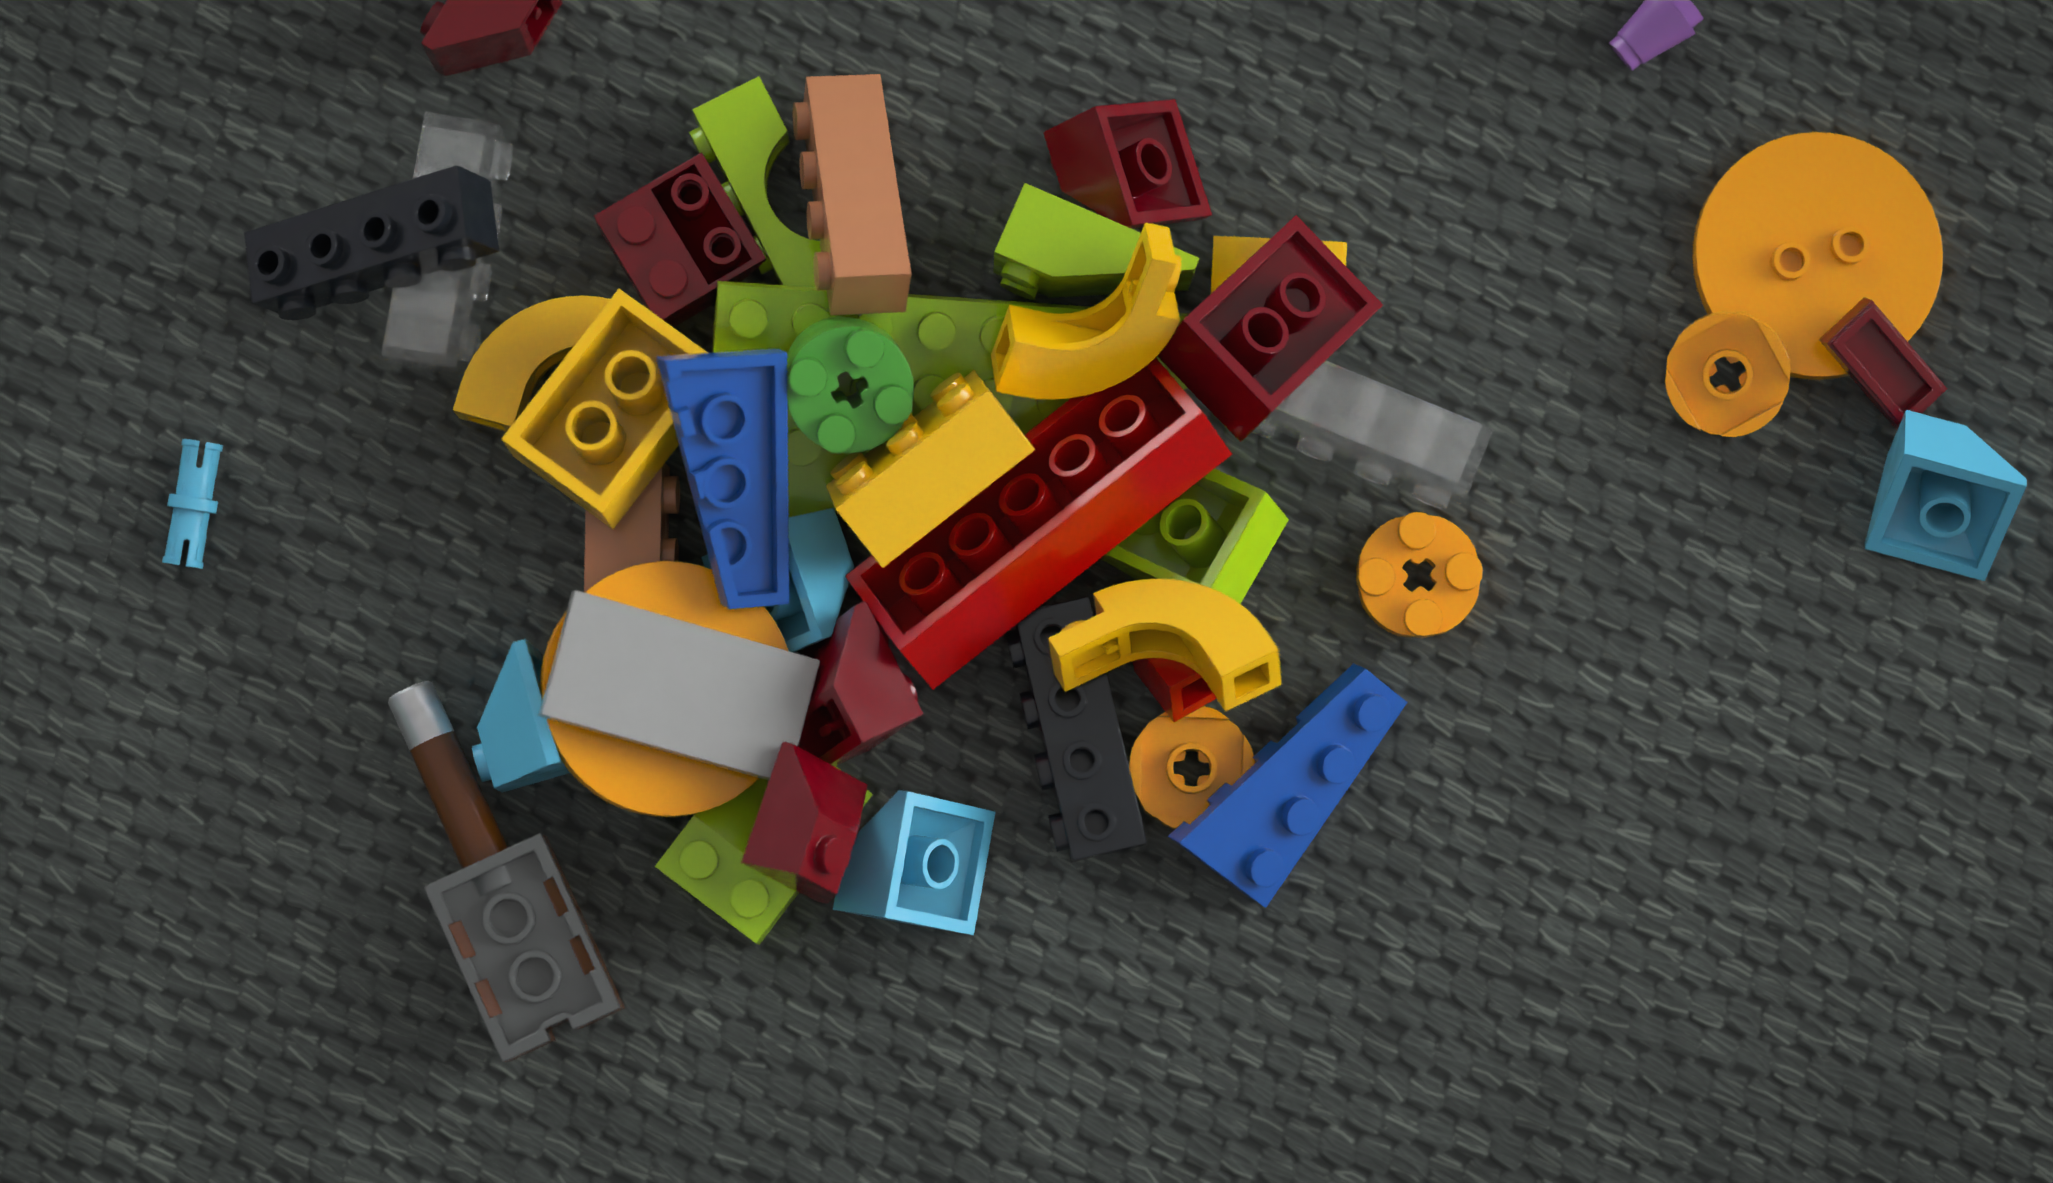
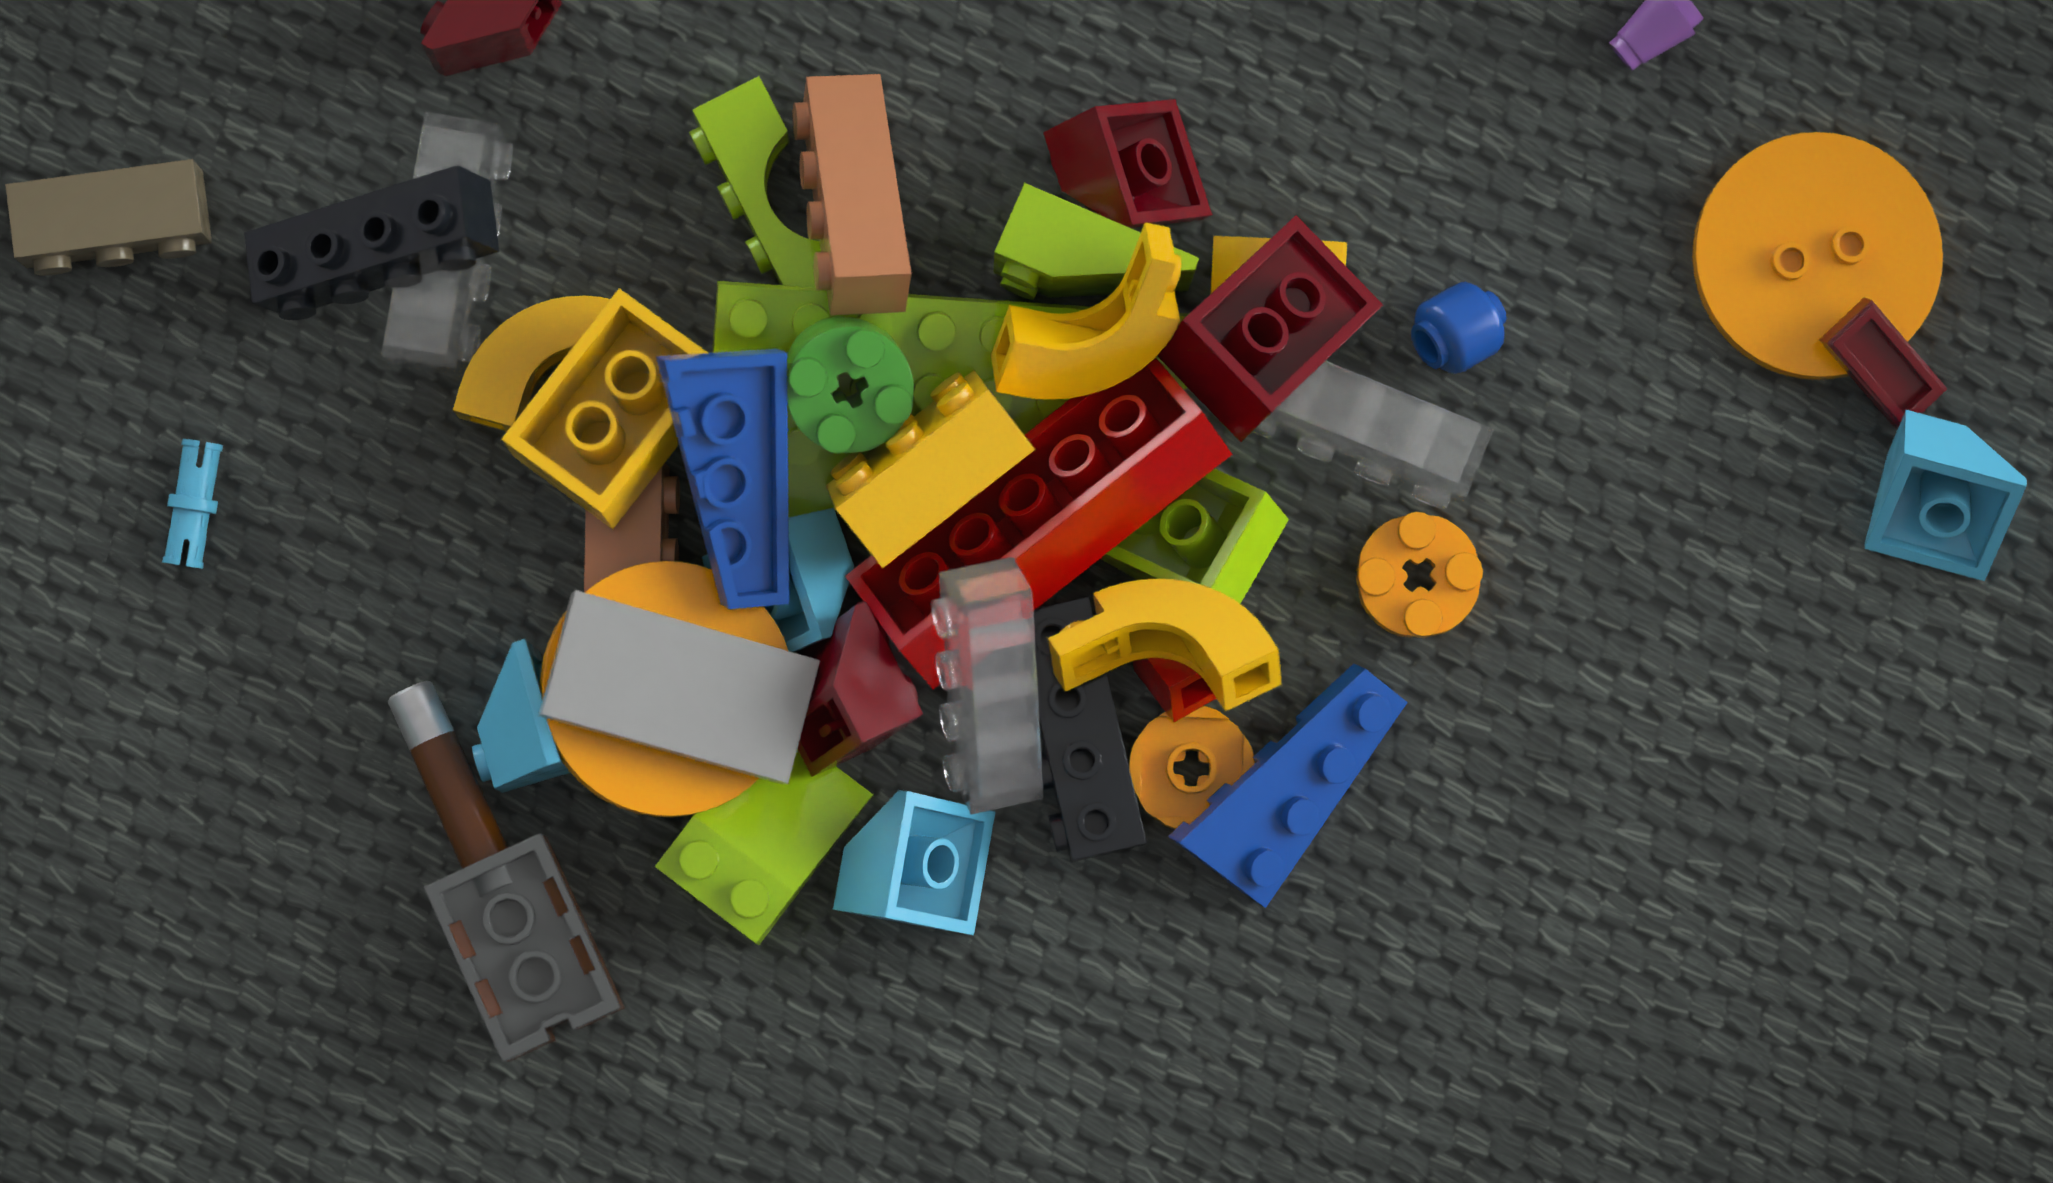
dark red slope [594,152,766,328] -> none
dark red slope [741,741,868,904] -> none
light orange plate [1665,312,1791,437] -> none
none -> dark tan brick [5,159,212,275]
none -> clear brick [932,557,1044,815]
none -> blue head [1411,282,1506,374]

